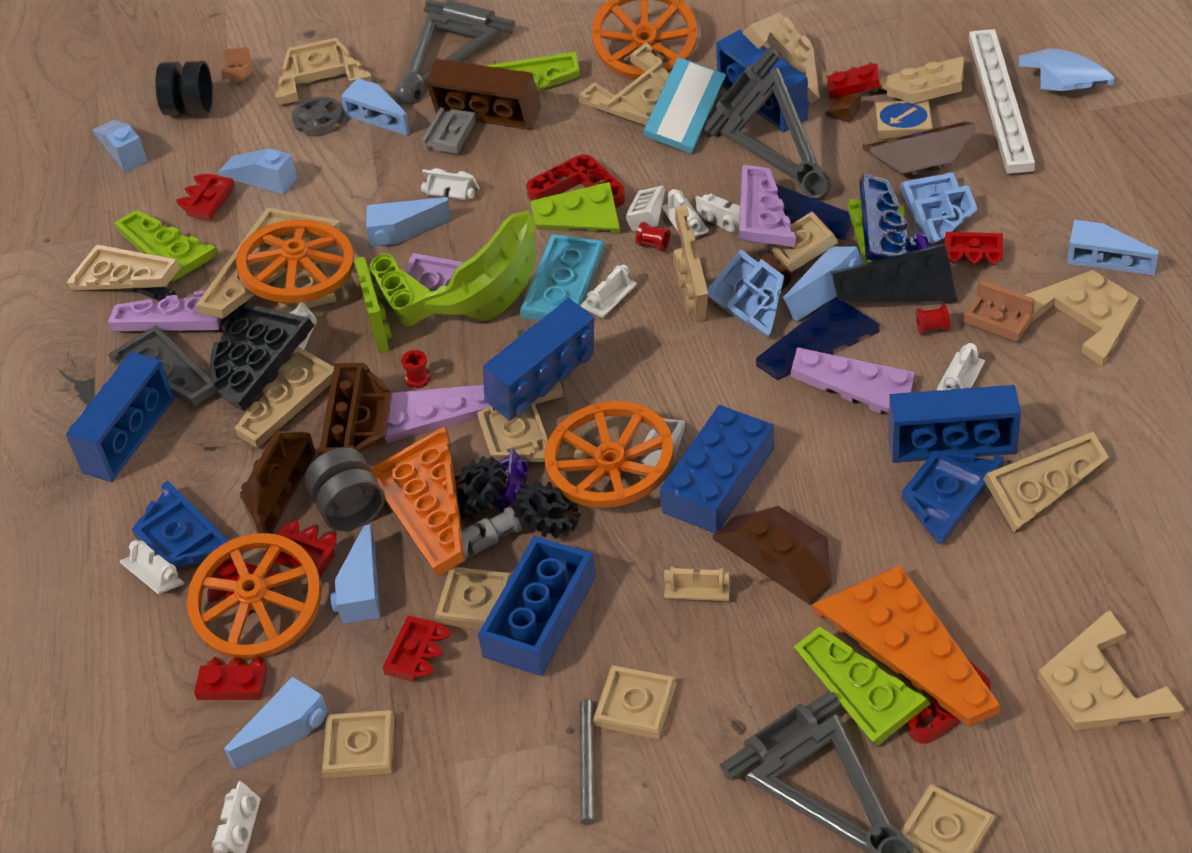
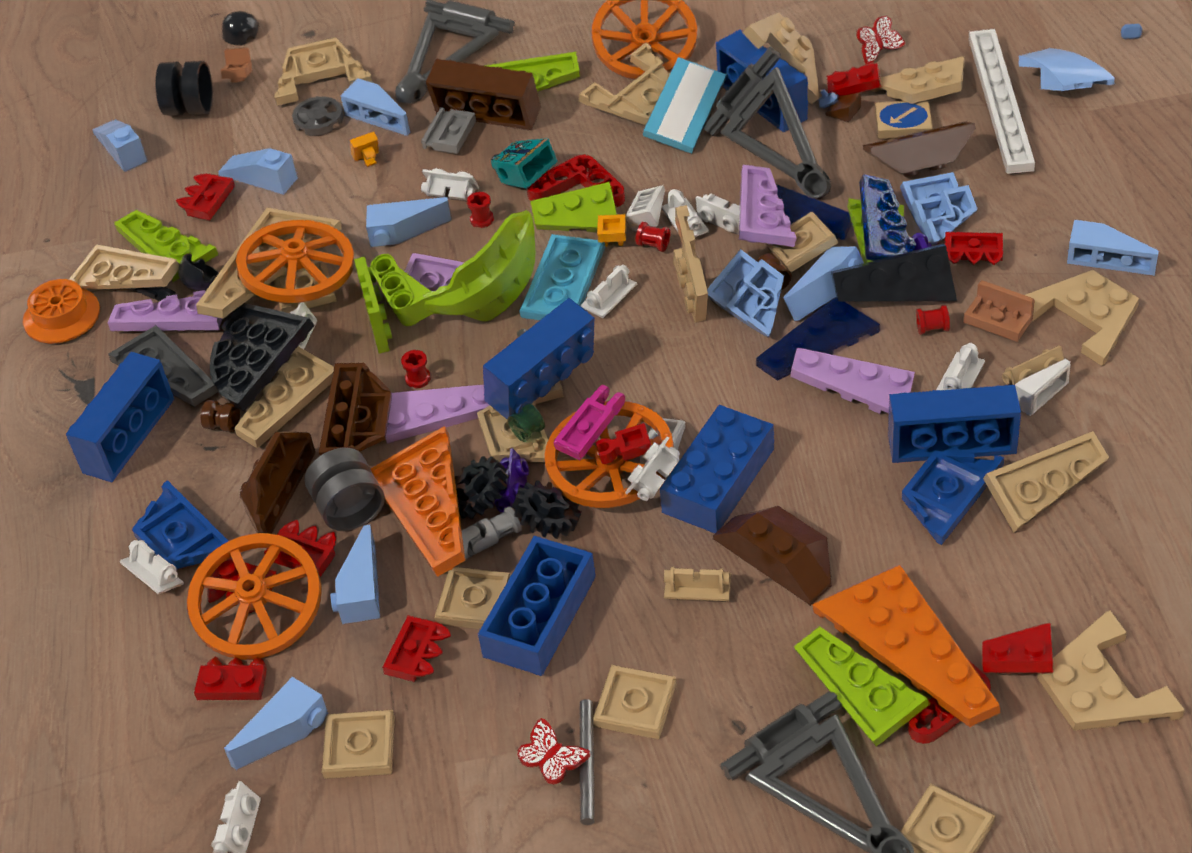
none -> orange piece [23,279,100,344]
none -> black hair [179,253,219,291]
none -> reddish brown wheel [200,400,240,432]
none -> black hair [222,11,259,45]
none -> light orange tile [350,131,379,167]
none -> red bush [466,192,494,228]
none -> teal torso [491,138,558,188]
none -> clear green wheel [507,404,545,442]
none -> red animal [518,718,591,784]
none -> dark pink hinge [553,385,626,460]
none -> red plate [595,423,651,464]
none -> light orange tile [597,214,626,247]
none -> white hinge [625,436,680,501]
none -> medium blue rock [819,89,838,109]
none -> red animal [856,16,905,65]
none -> red wing [982,623,1053,673]
none -> tan hinge [1002,345,1064,385]
none -> white slope [1015,359,1071,416]
none -> medium blue rock [1121,24,1142,39]

